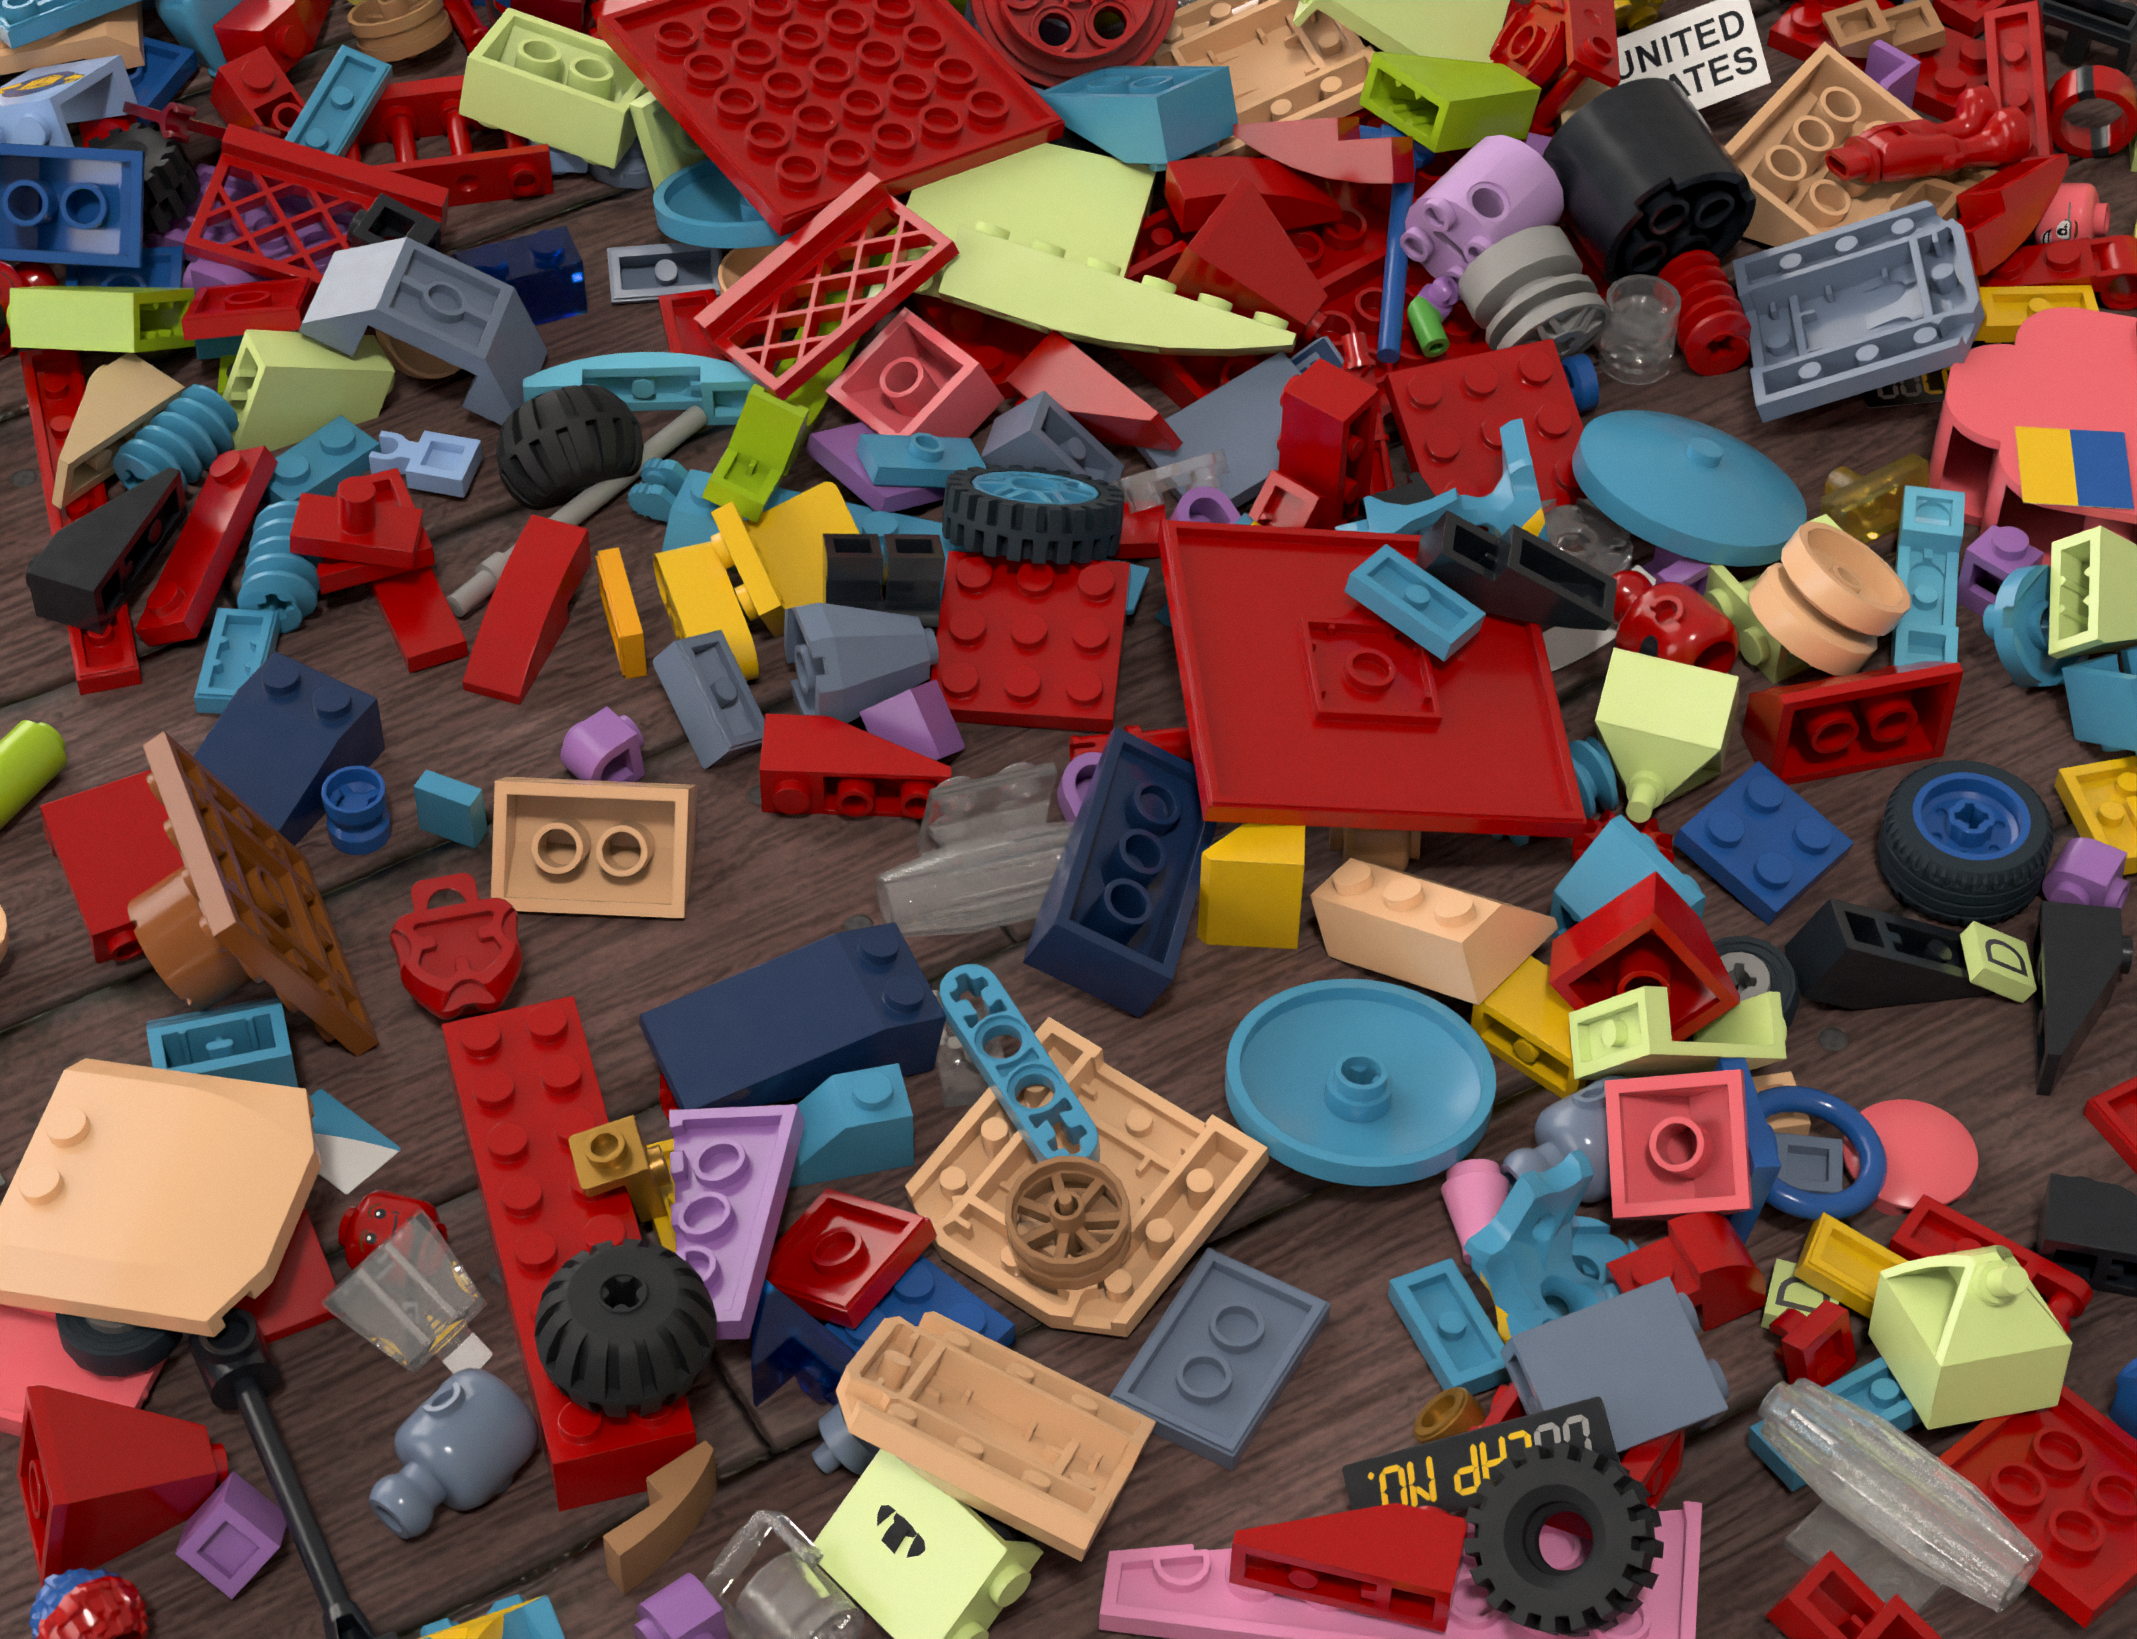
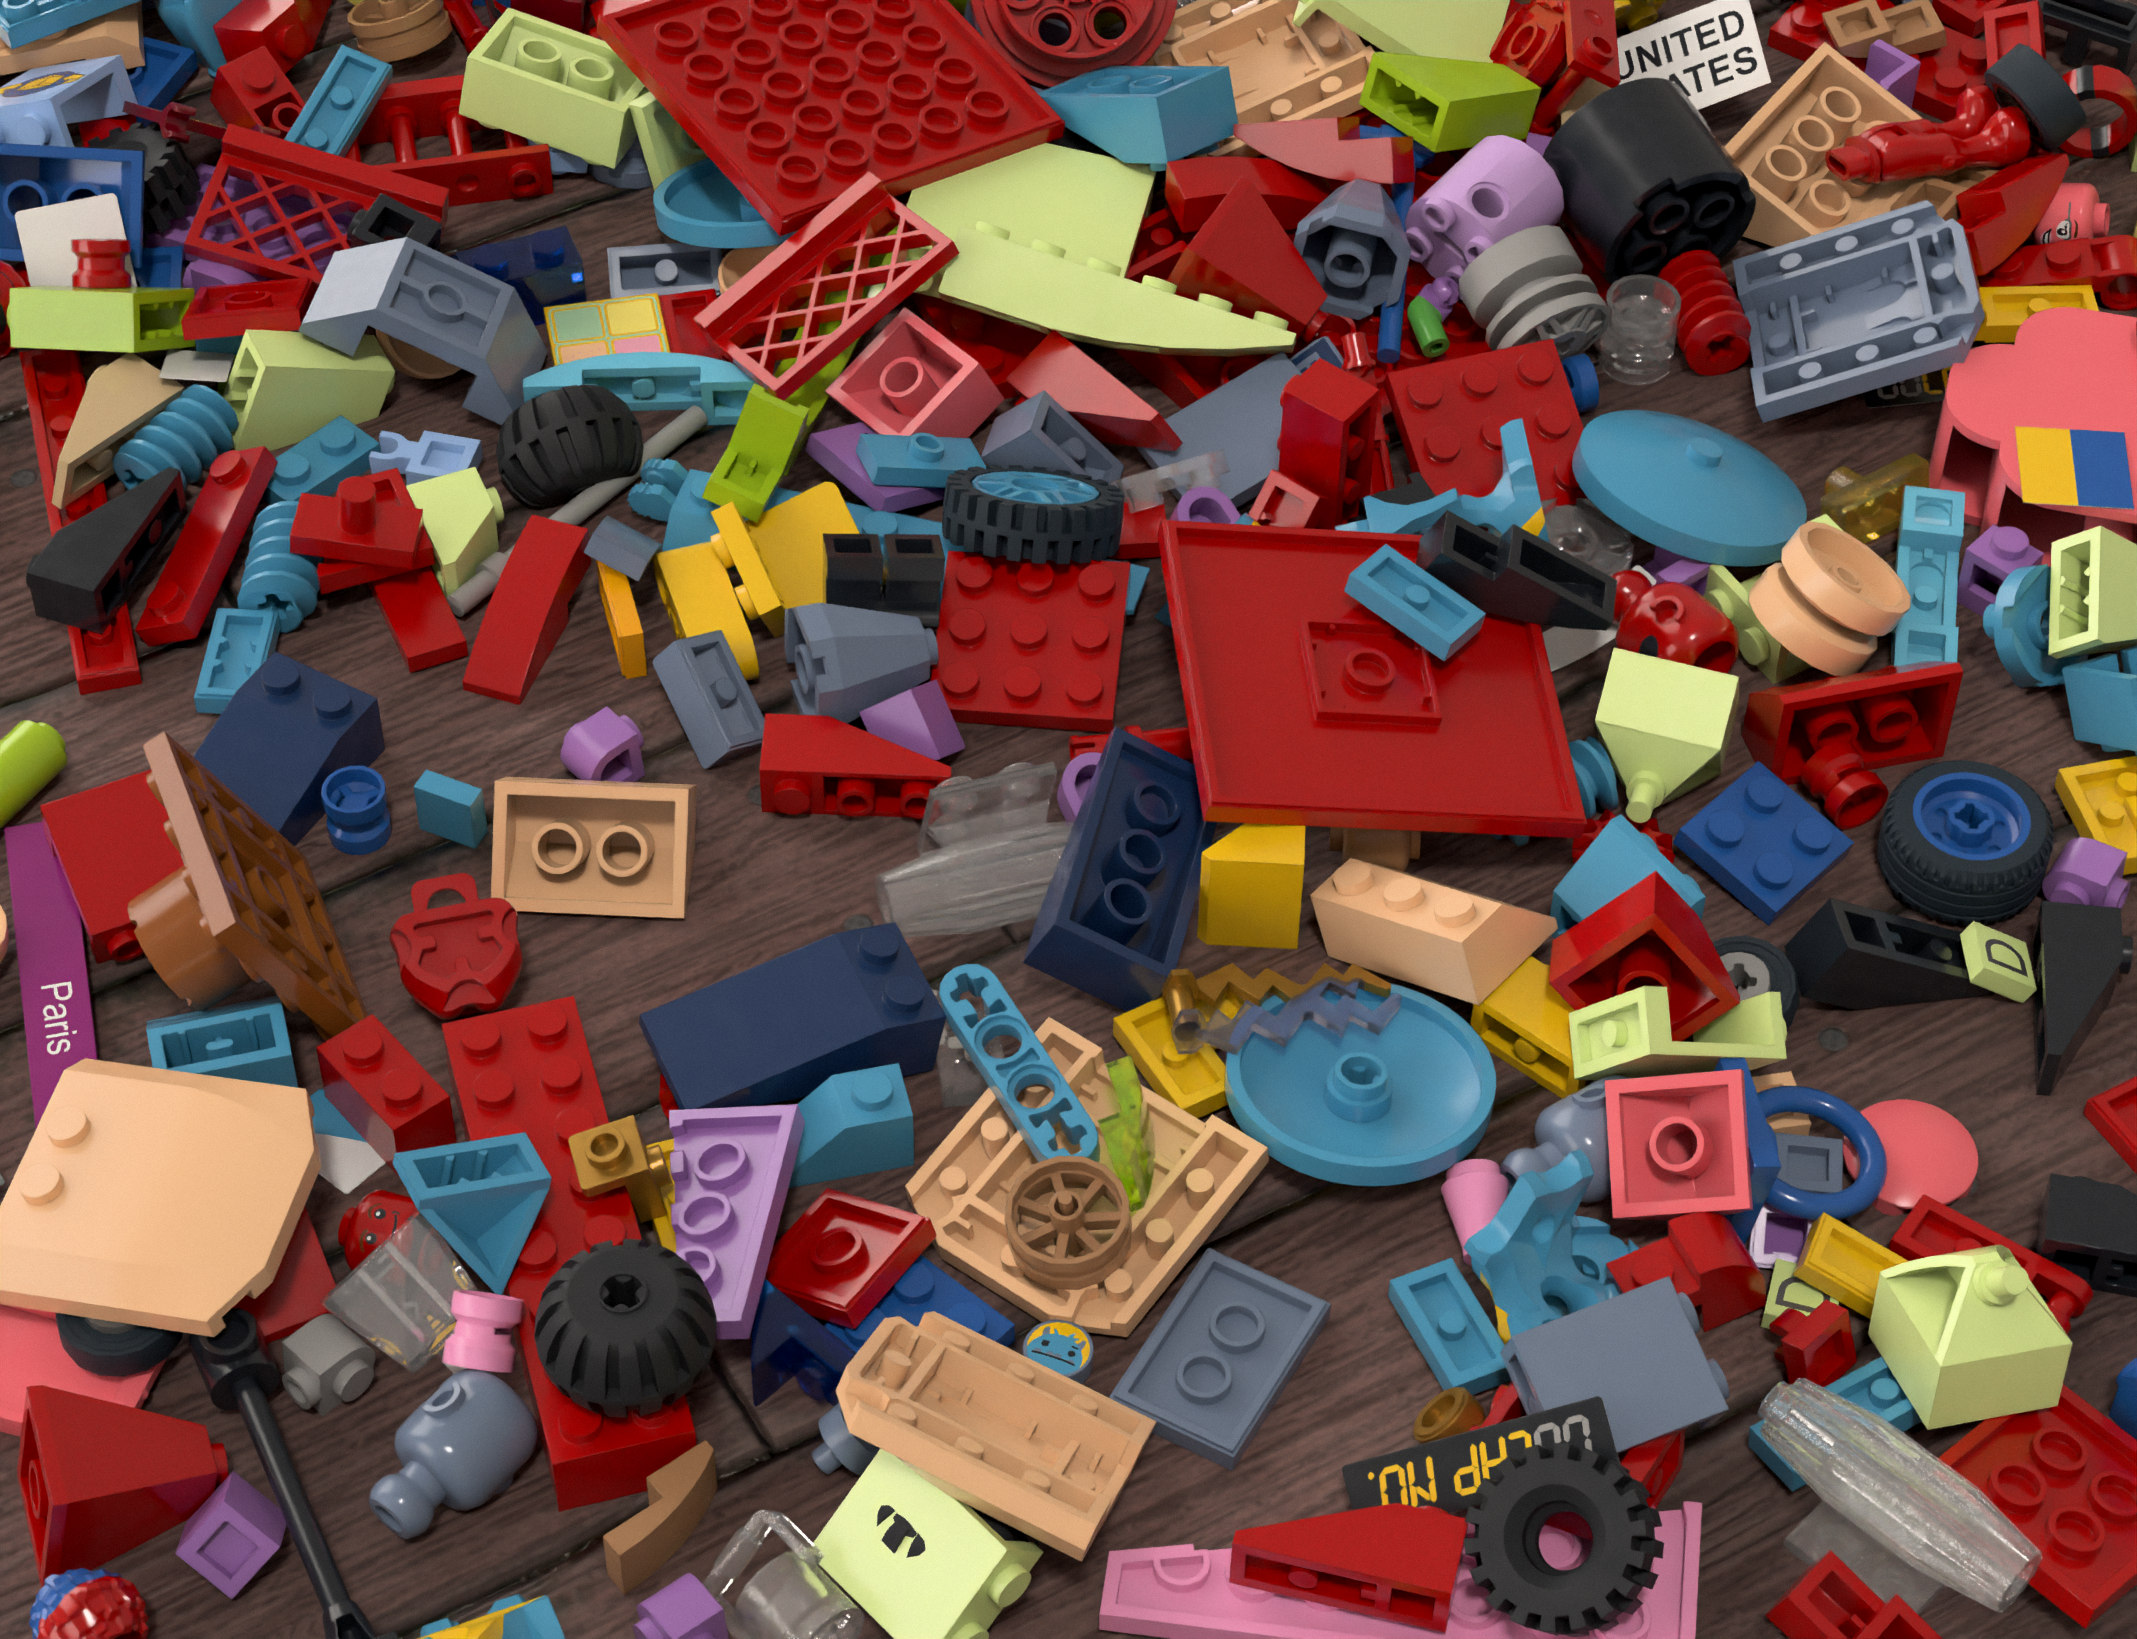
none -> magenta tile [4,822,99,1130]
none -> white sticker [15,193,137,287]
none -> red wheel [71,239,131,288]
none -> white sticker [159,349,234,382]
none -> light grey plate [282,1314,375,1416]
none -> red brick [316,1014,457,1179]
none -> dark azure slope [393,1132,552,1295]
none -> yellowish green slope [406,467,504,598]
none -> bright pink wheel [442,1289,524,1373]
none -> tile [543,293,670,367]
none -> sand blue slope [584,515,662,582]
none -> tile [1023,1320,1093,1384]
none -> clear neon green slope [1097,1055,1155,1212]
none -> yellow plate [1113,990,1256,1118]
none -> clear purple piece [1161,963,1402,1055]
none -> sand blue cone [1293,179,1411,320]
none -> medium lavender slope [1748,1202,1815,1270]
none -> red wheel [1800,741,1889,830]
none -> black wheel [1984,43,2087,152]

